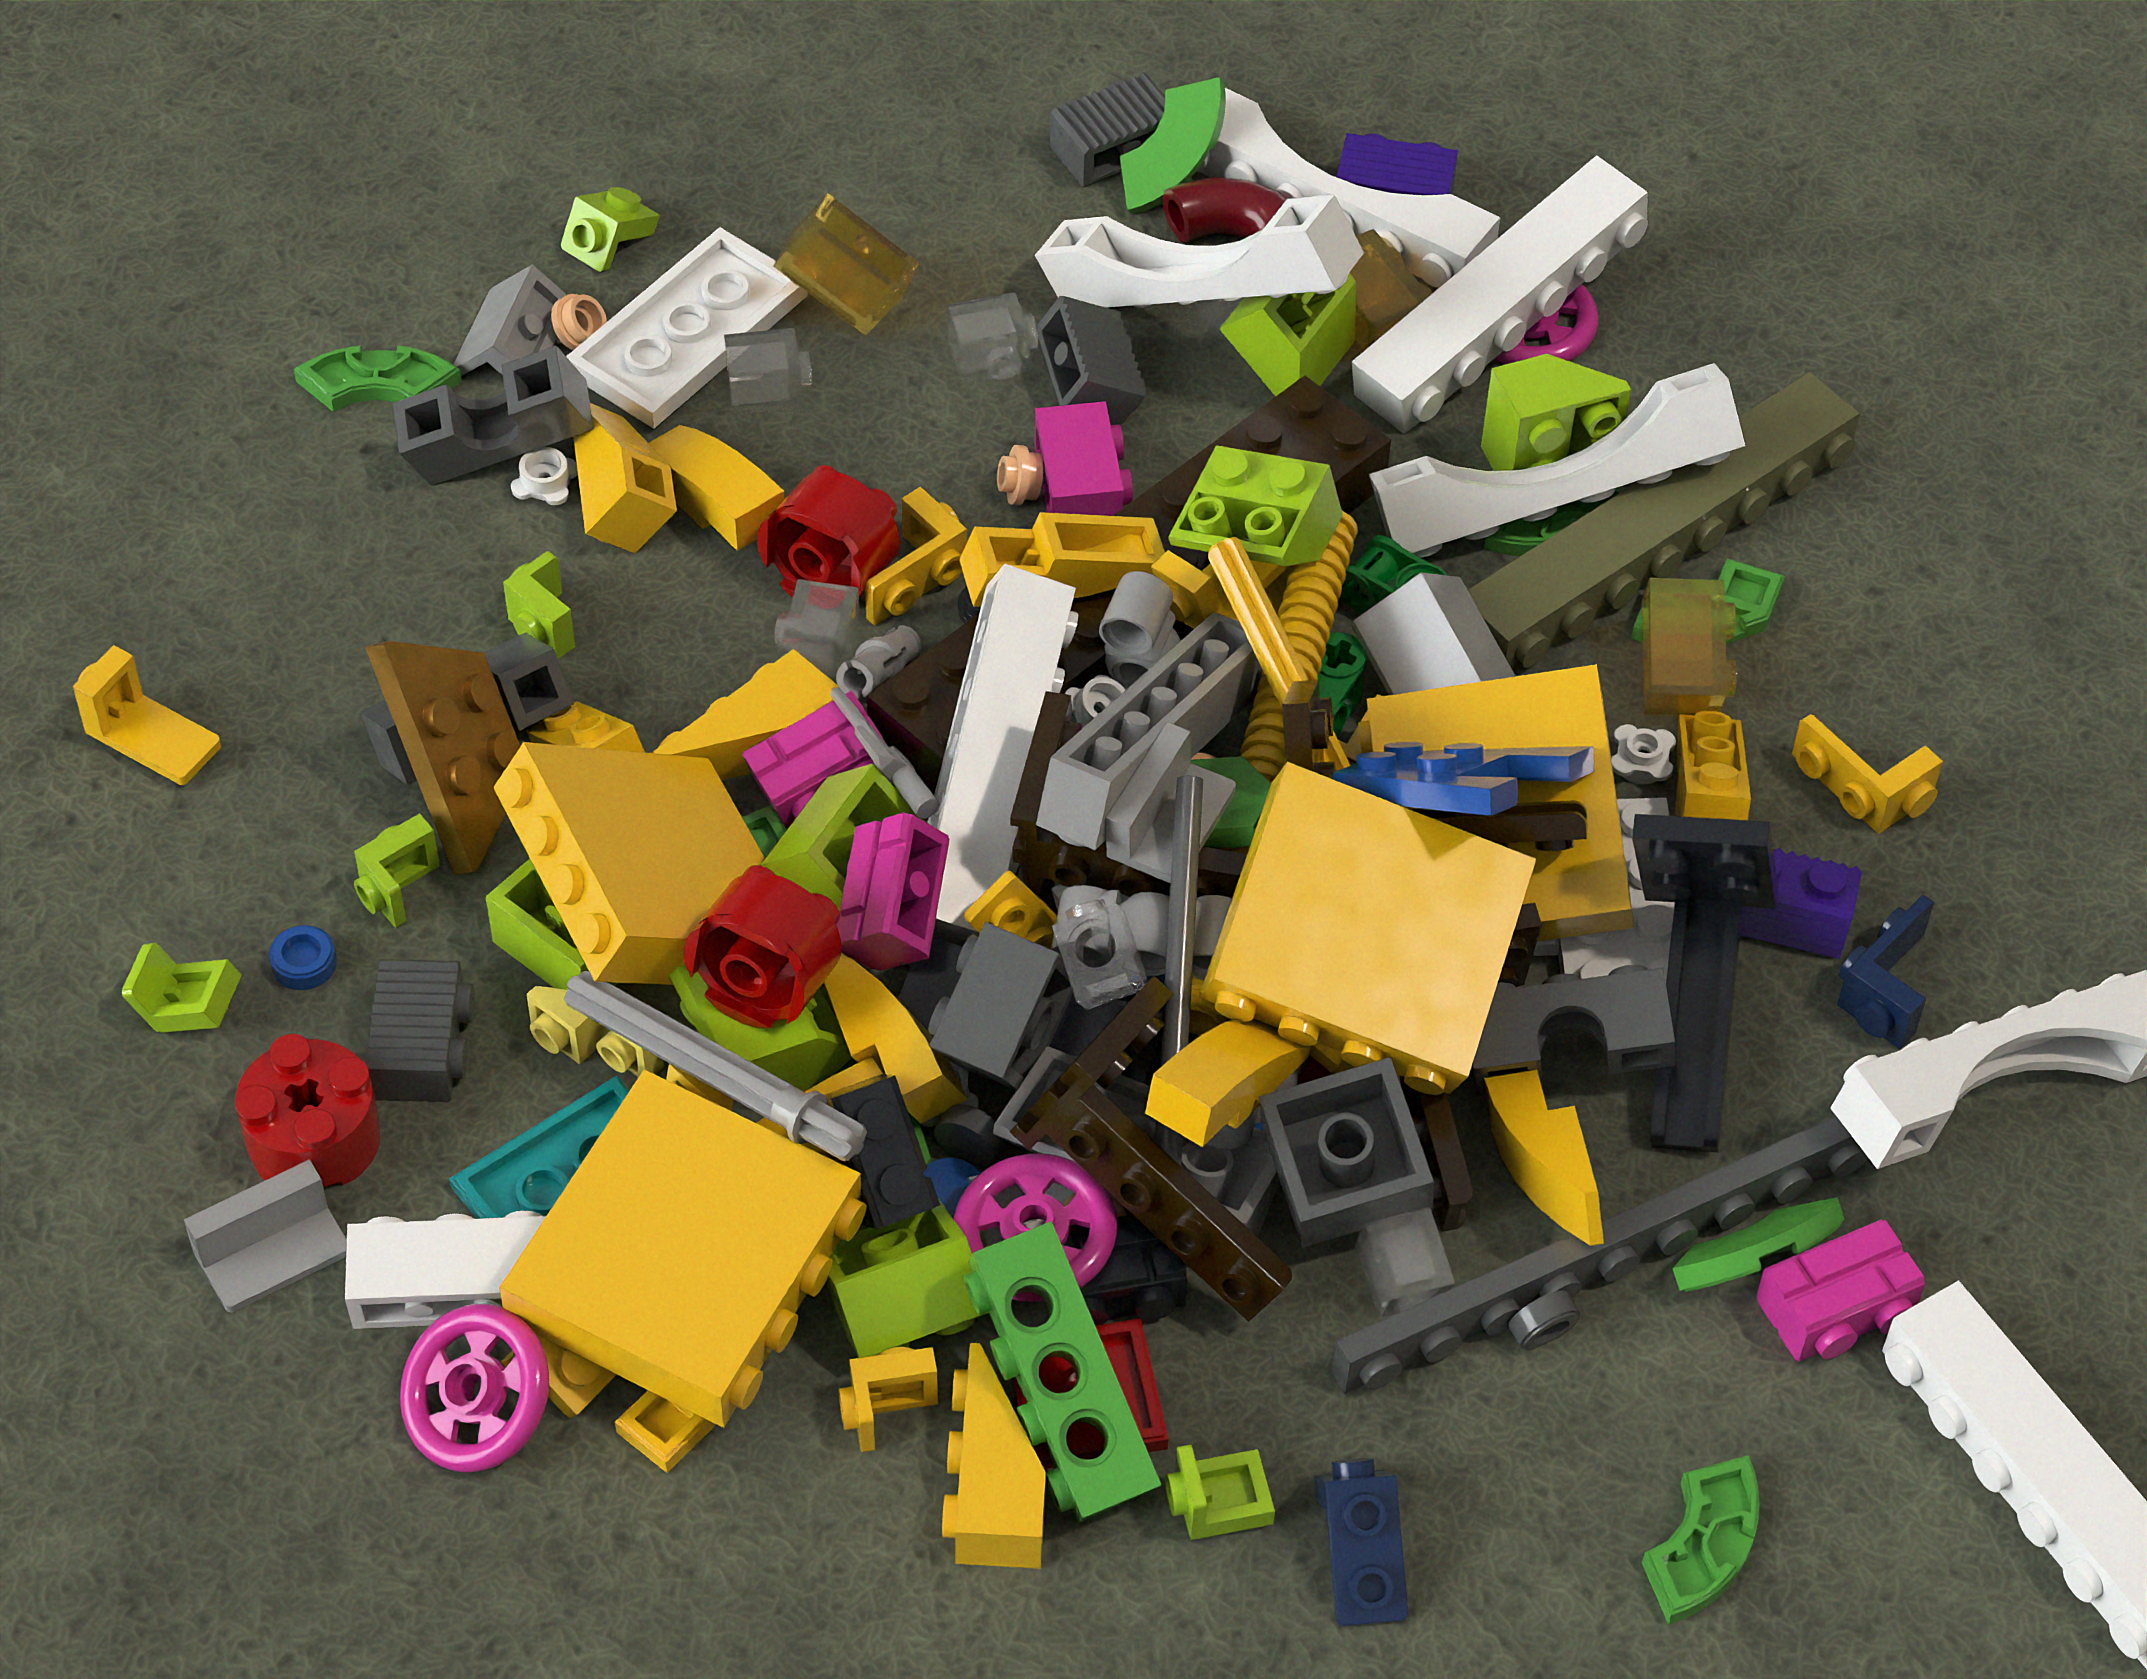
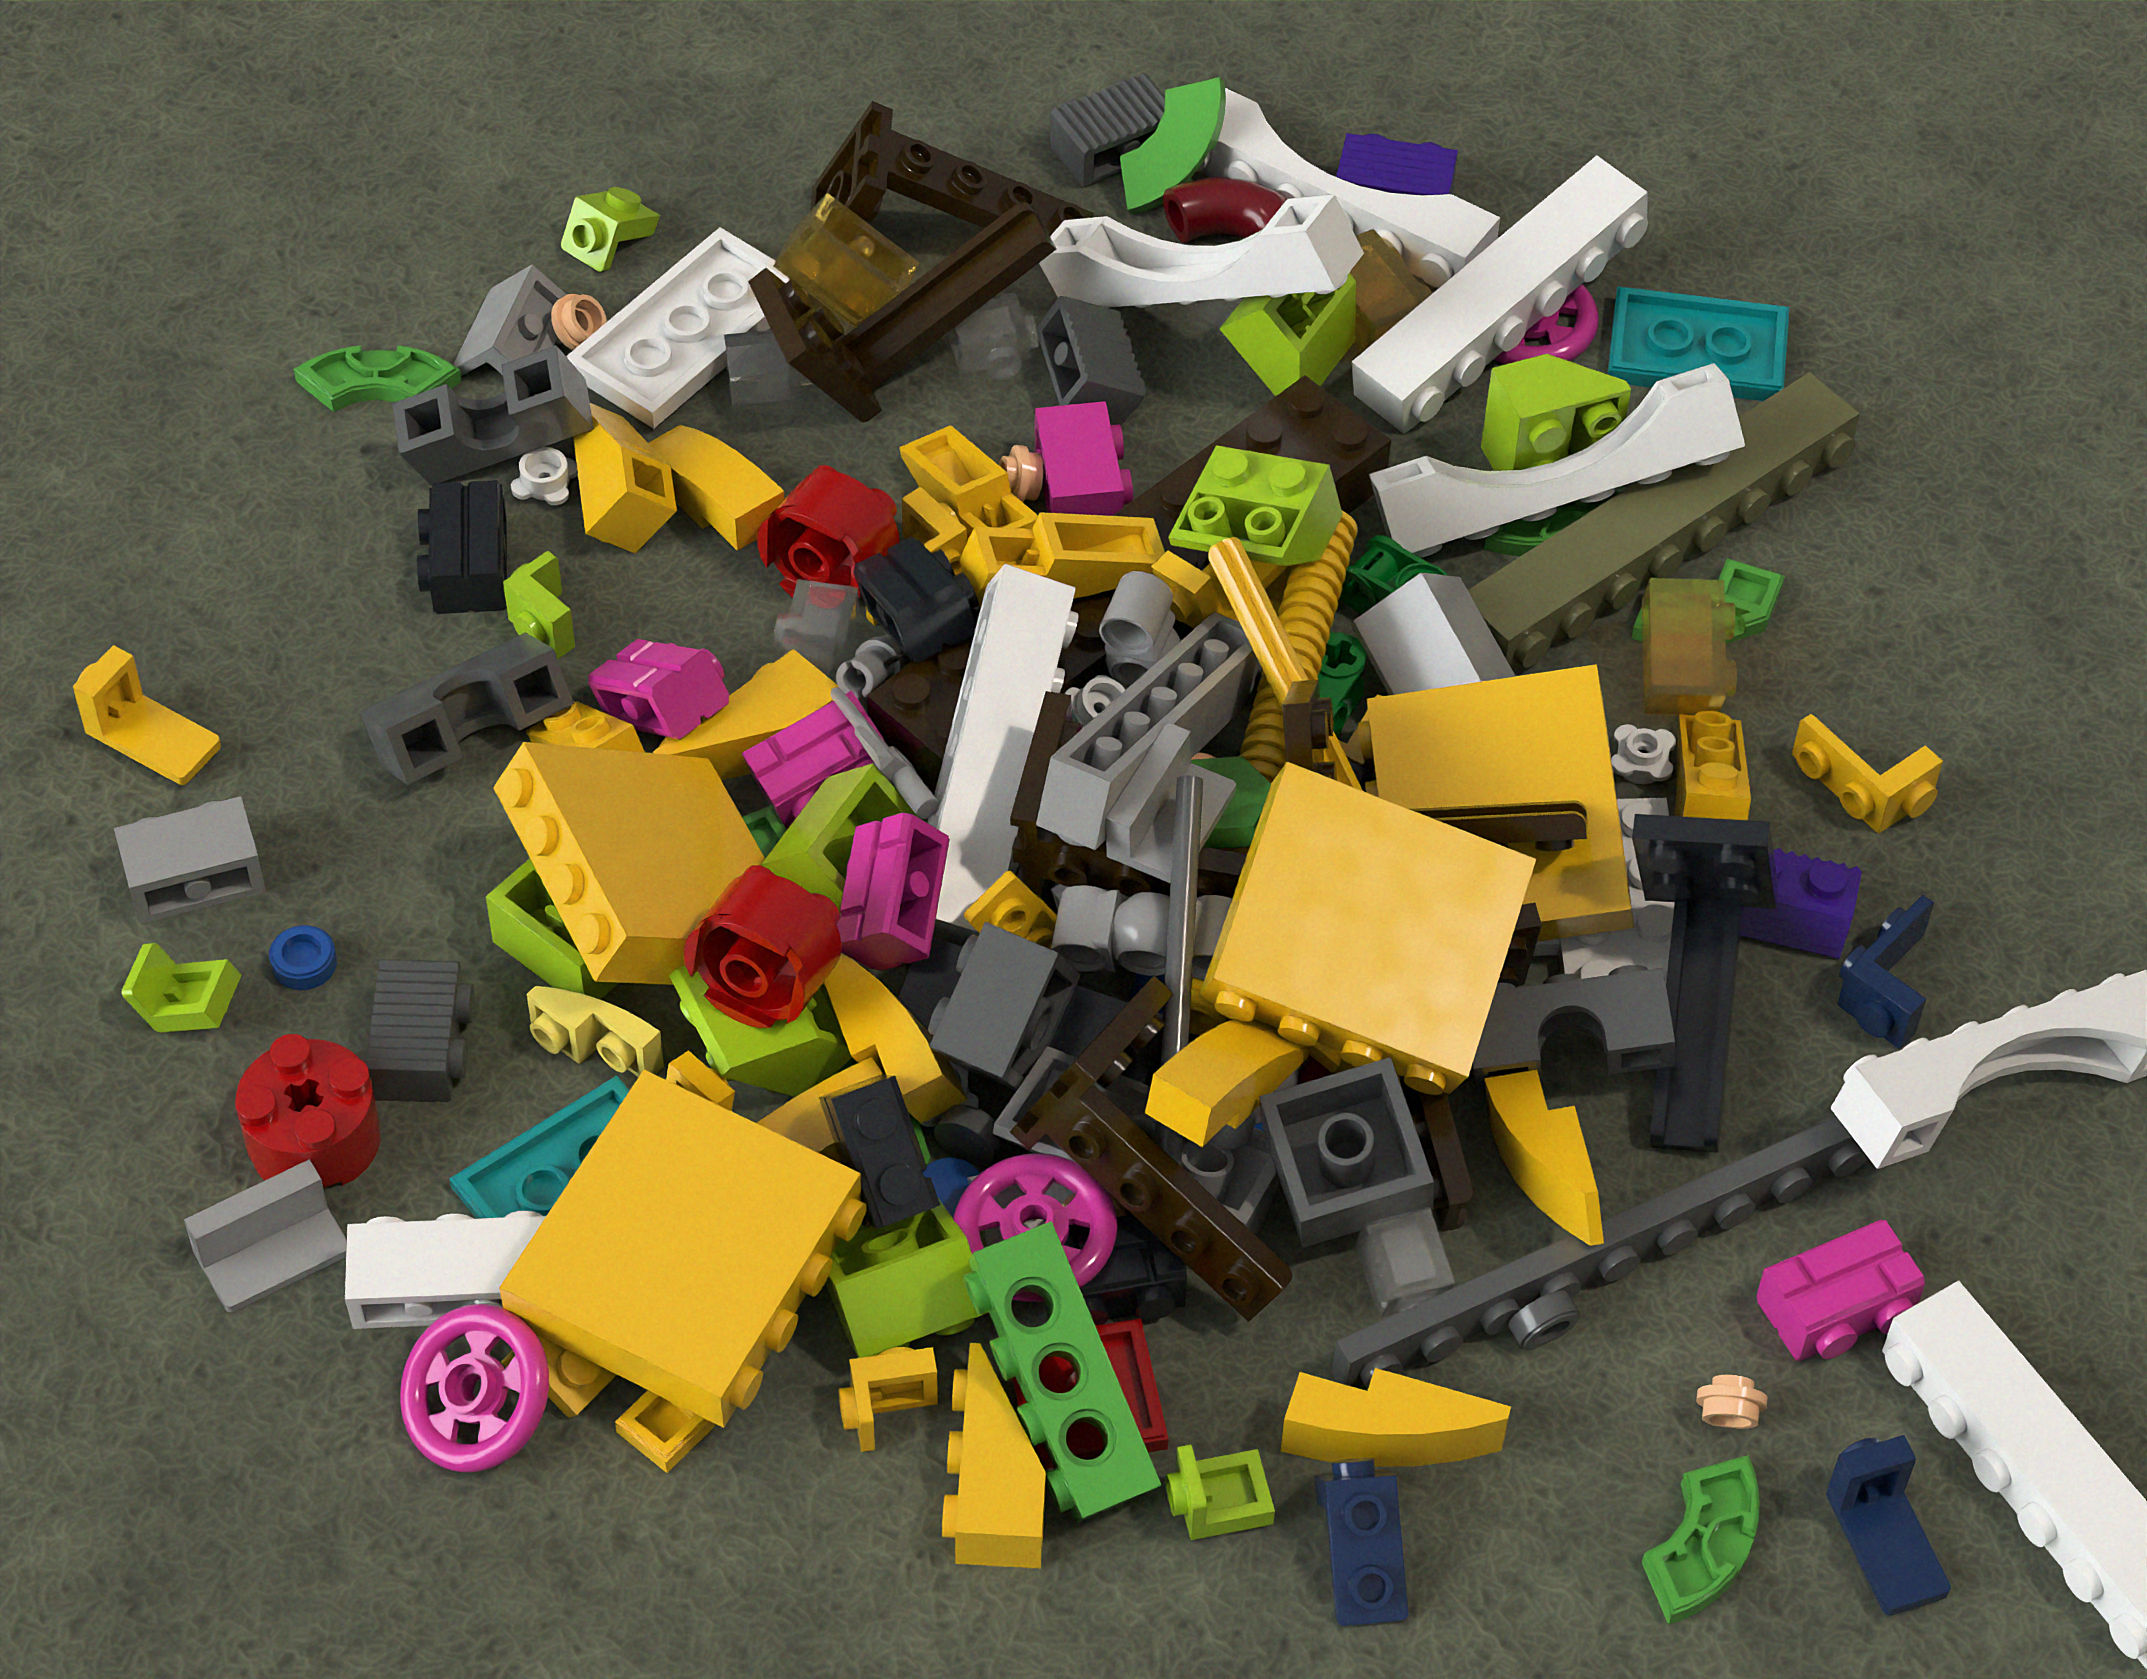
lime bracket [354,813,440,928] -> none
pearl gold wing [365,641,520,875] -> none
light grey axle [564,971,867,1161] -> none
clear brick [1052,899,1148,1010] -> none
blue wing [1333,742,1594,816] -> none
bright green tile [1672,1197,1845,1292] -> none
none -> light grey brick [114,796,266,924]
none -> black brick [417,480,507,614]
none -> dark pink brick [587,639,730,740]
none -> dark brown bracket [748,202,1057,423]
none -> dark brown bracket [805,101,1094,275]
none -> black brick [853,536,979,663]
none -> yellow slope [899,425,1038,541]
none -> yellow slope [1280,1368,1511,1467]
none -> teal tile [1607,286,1790,401]
none -> light nougat plate [1696,1375,1768,1429]
none -> dark blue bracket [1826,1435,1951,1615]

